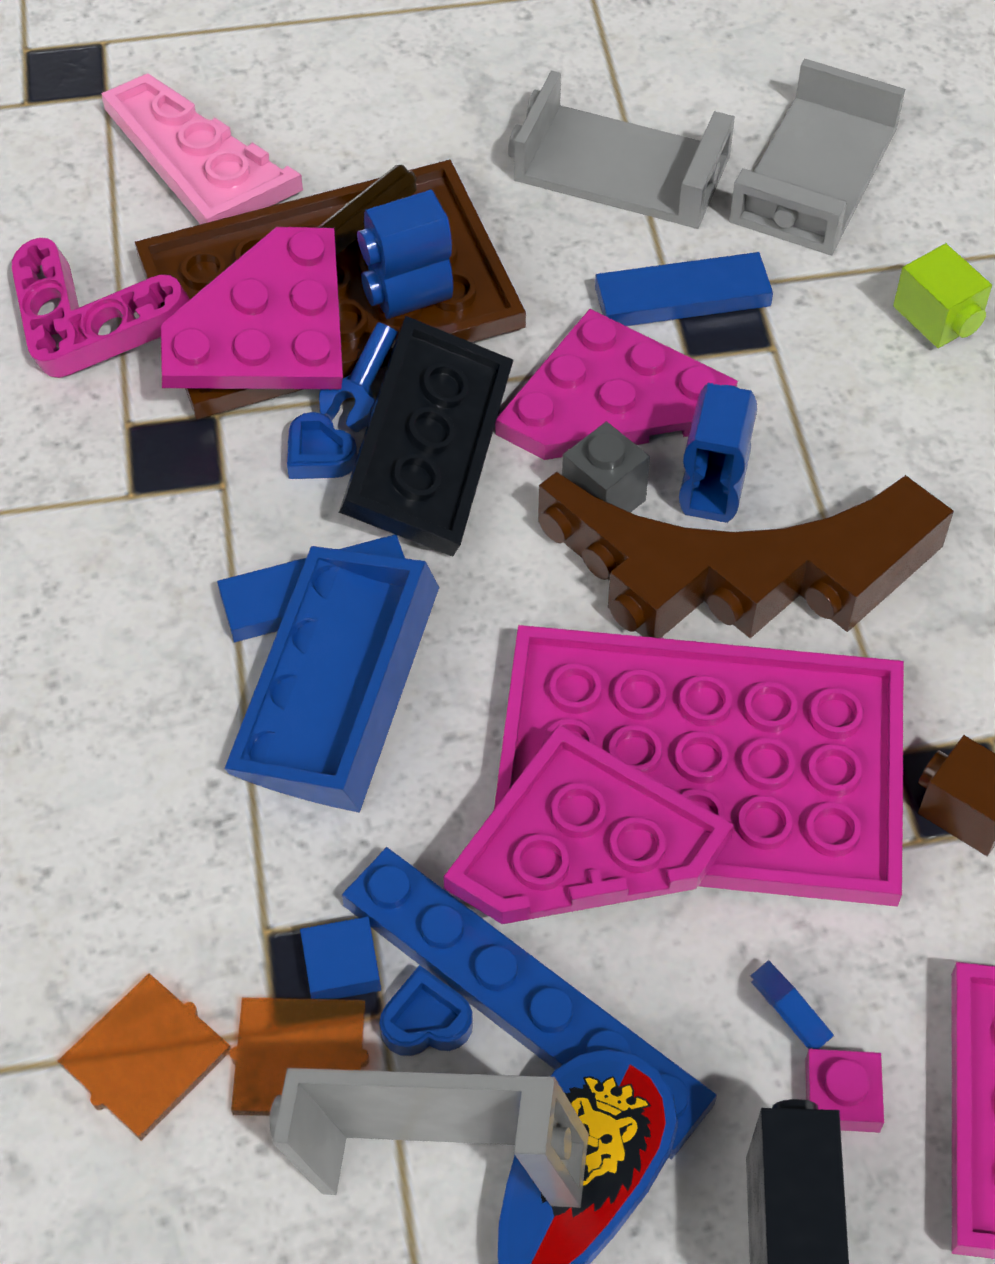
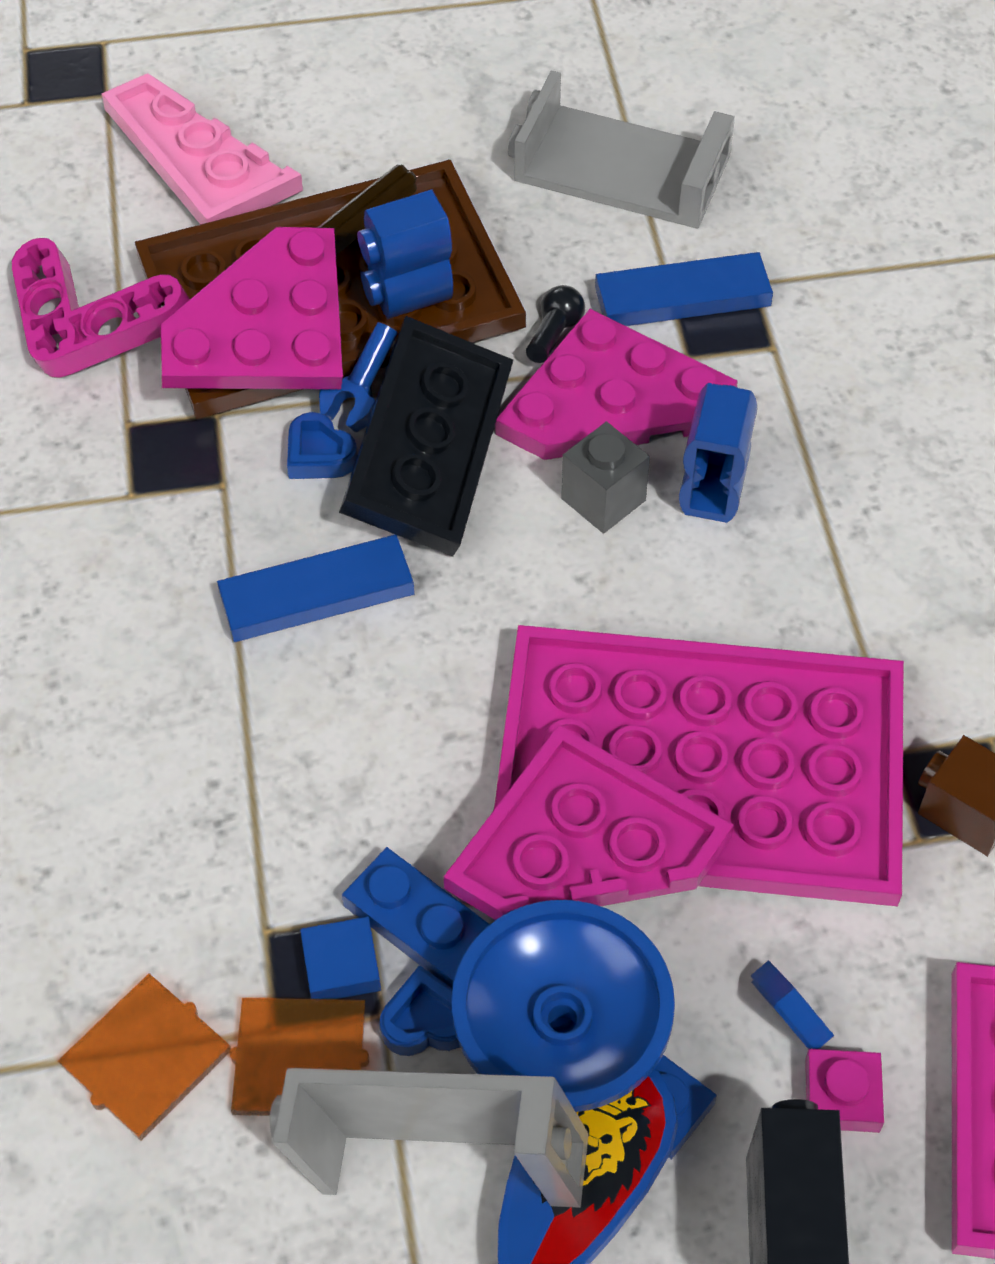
blue slope [224,546,440,813] -> none
reddish brown arch [538,472,954,638] -> none
light grey panel [729,58,905,256] -> none
lime brick [893,243,992,348] -> none
none -> blue dish [451,900,675,1112]
none -> black bar [526,285,585,363]

